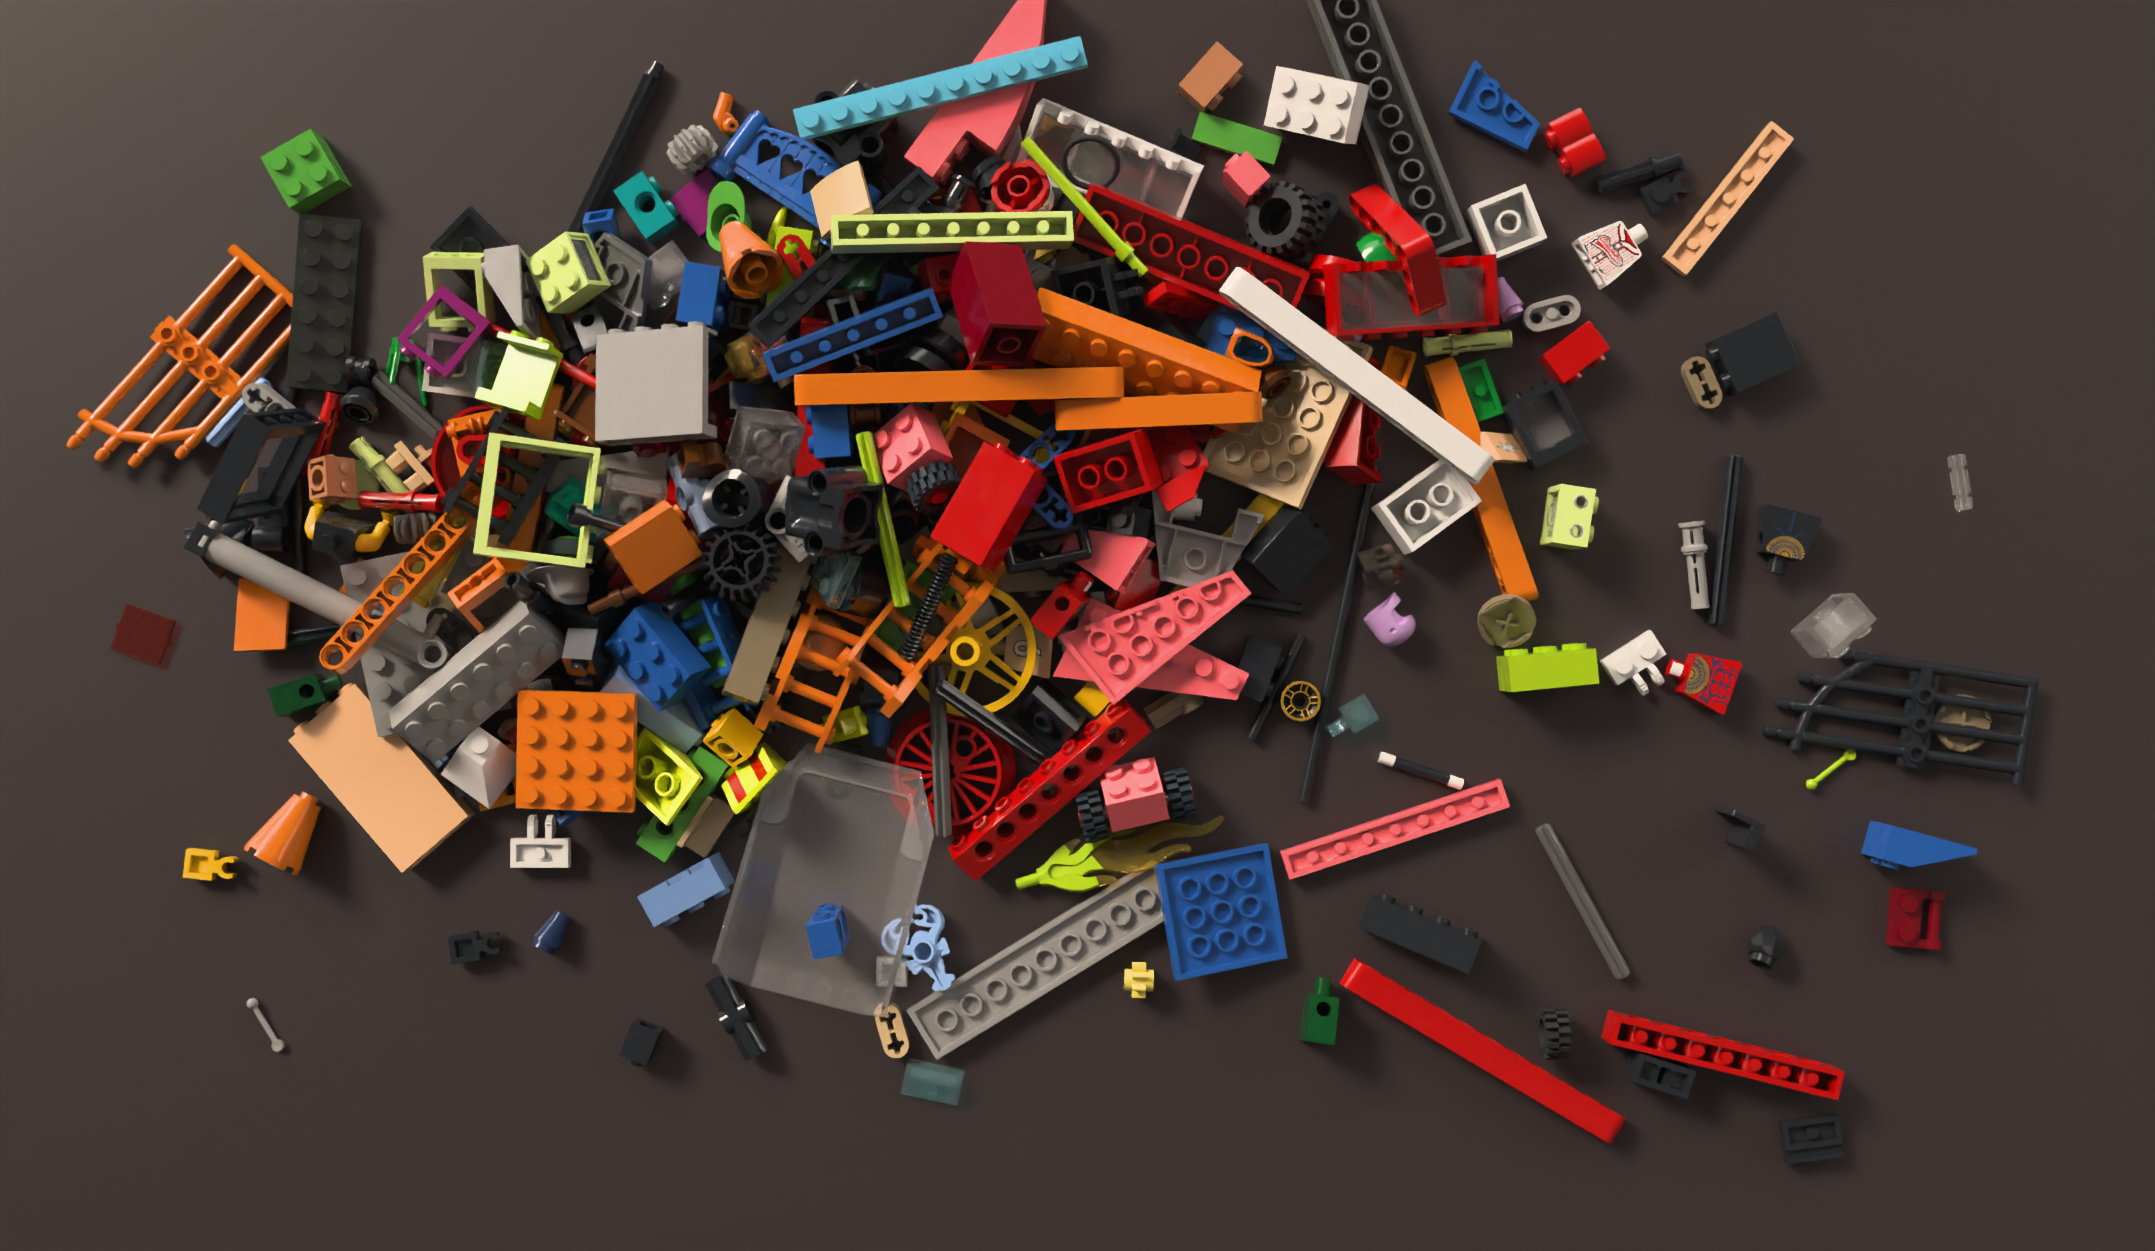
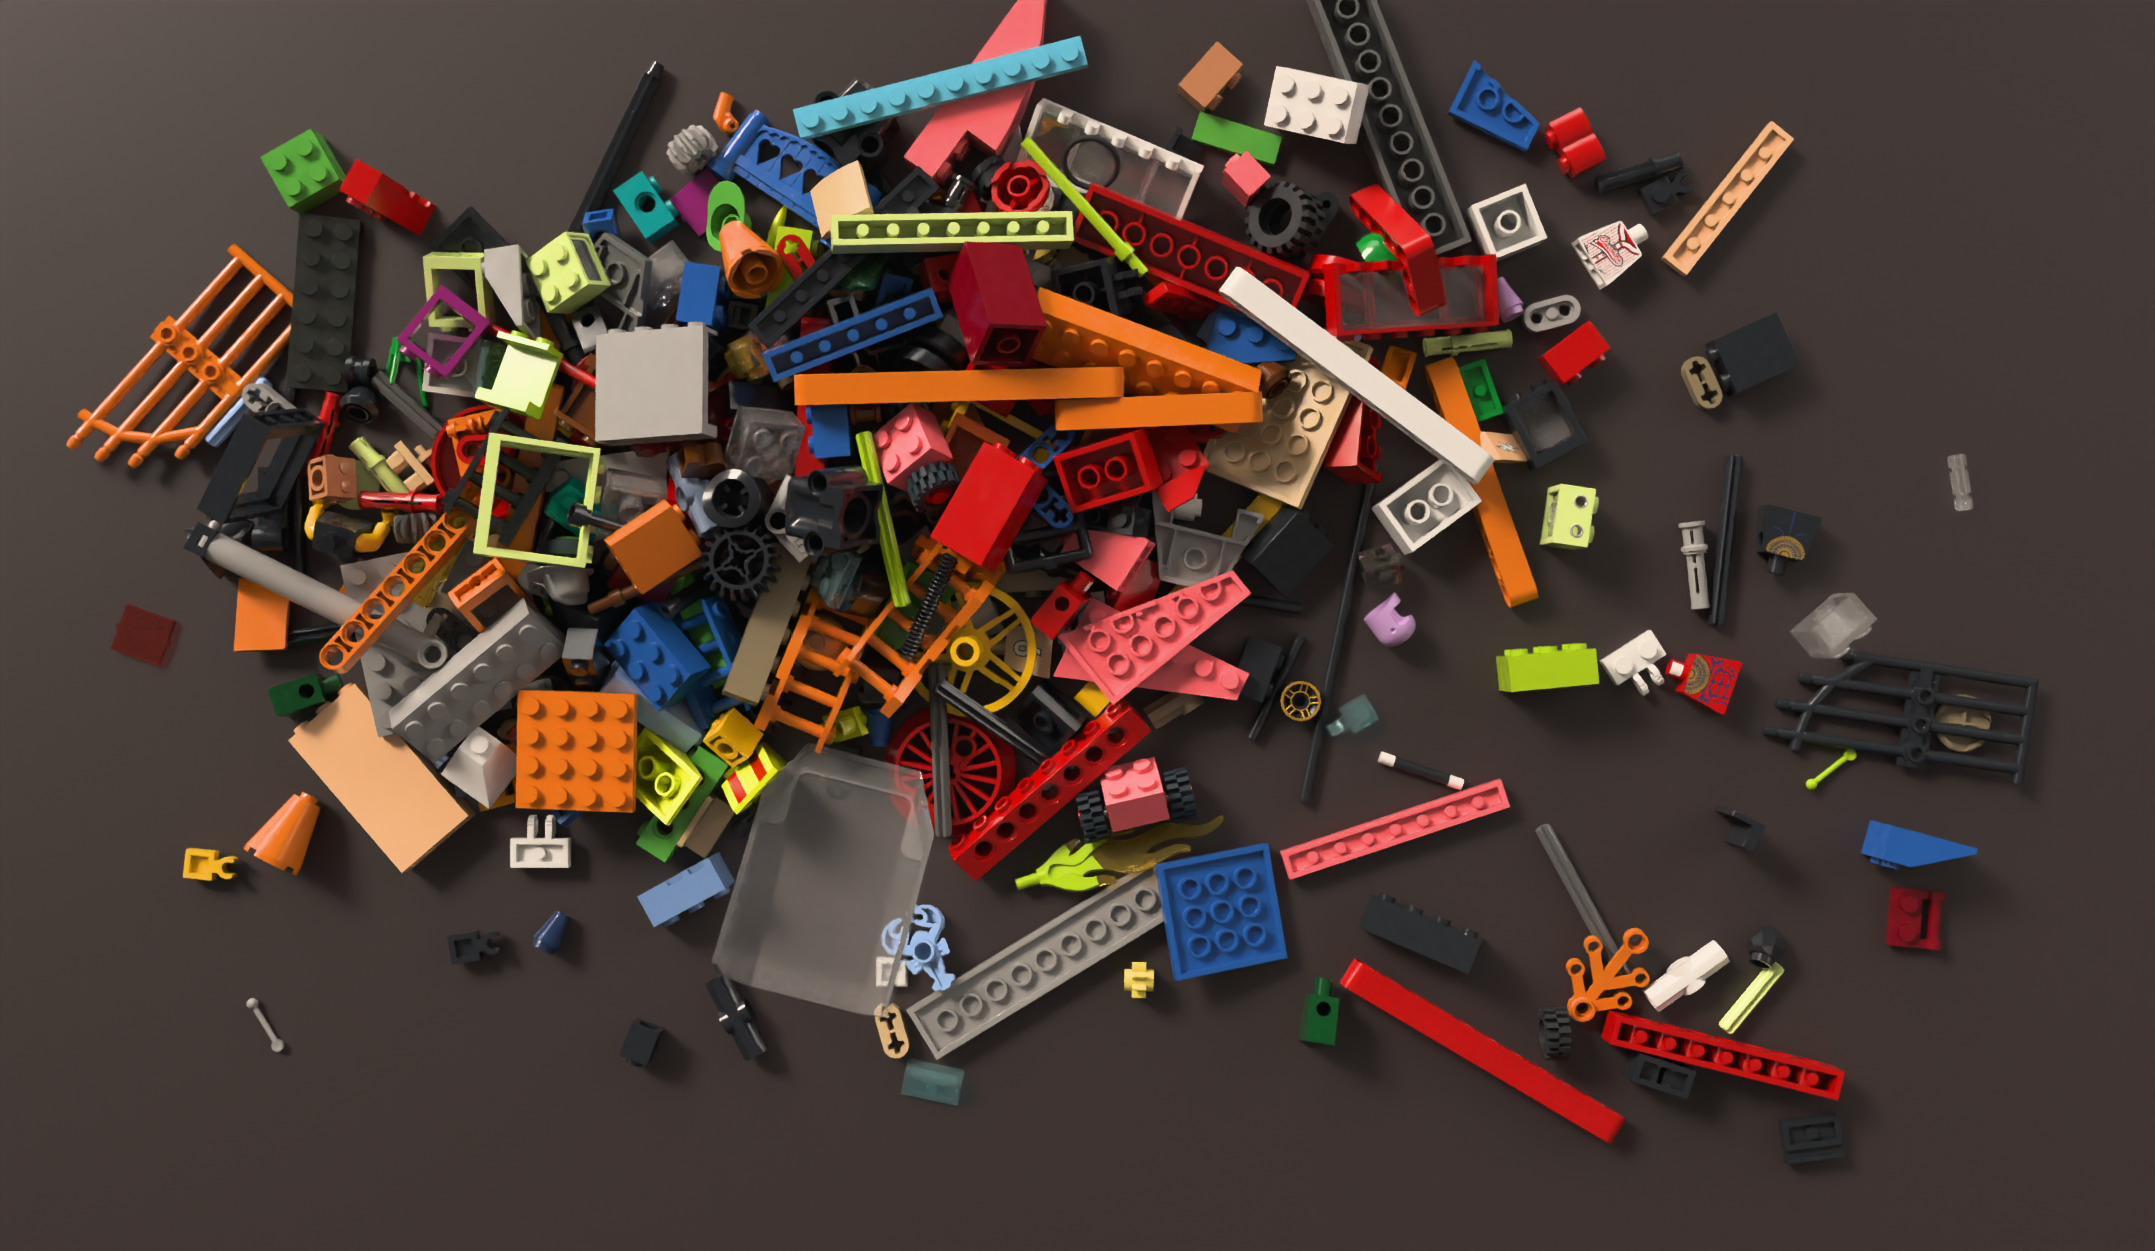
black pin [504,571,556,615] -> none
blue brick [806,903,851,960] -> none
rock [1225,327,1275,368] -> none
dark tan tile [1477,594,1537,648] -> none
none -> red wedge [339,159,436,236]
none -> orange plant [1566,928,1650,1022]
none -> white piece [1642,940,1730,1012]
none -> yellowish green axle [1719,962,1785,1034]

